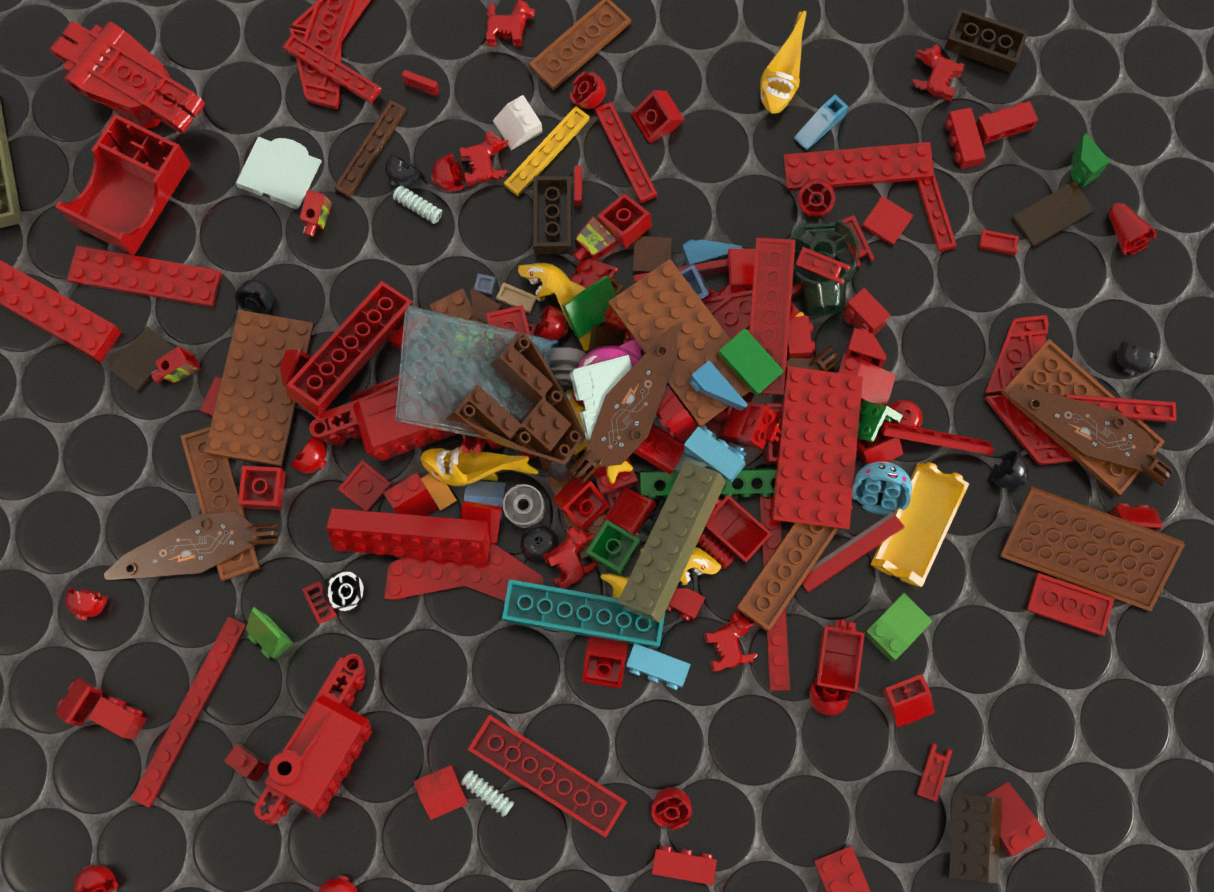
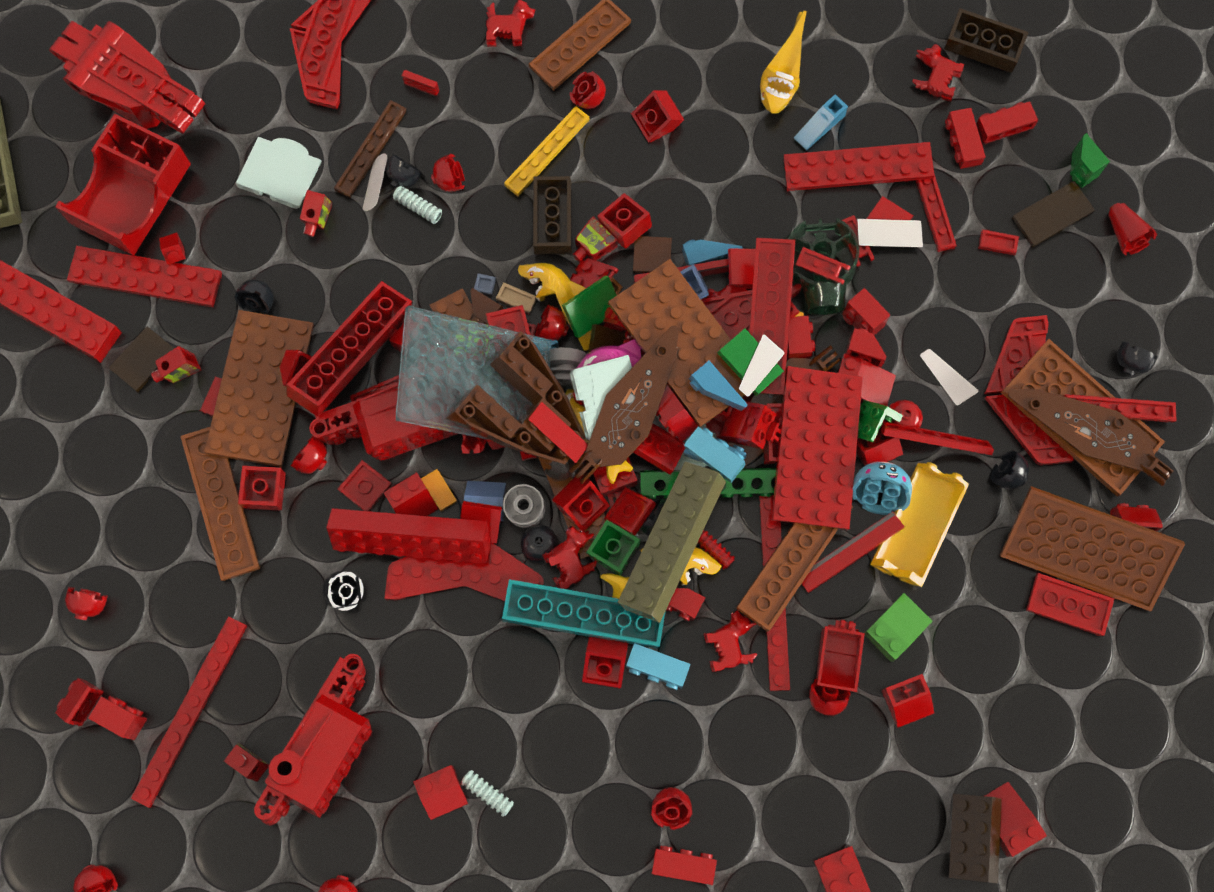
reddish brown wing [104,512,278,580] -> none
bright green slope [246,607,293,659] -> none
red tile [282,34,382,104] -> none
red slope [302,581,337,625] -> none
yellow piece [420,446,539,486] -> none
red animal [459,131,509,187] -> none
red brick [467,715,627,838] -> none
white slope [493,95,543,150] -> none
red tile [574,166,582,207] -> none
red plate [595,102,657,204] -> none
red piece [704,495,772,562] -> none
red cylinder [798,178,835,216] -> none
red hinge [916,743,952,802] -> none
none -> red brick [159,232,186,265]
none -> white sticker [363,154,387,211]
none -> red sticker [528,402,588,463]
none -> white sticker [739,335,784,397]
none -> white sticker [857,219,923,247]
none -> white sticker [920,349,978,405]

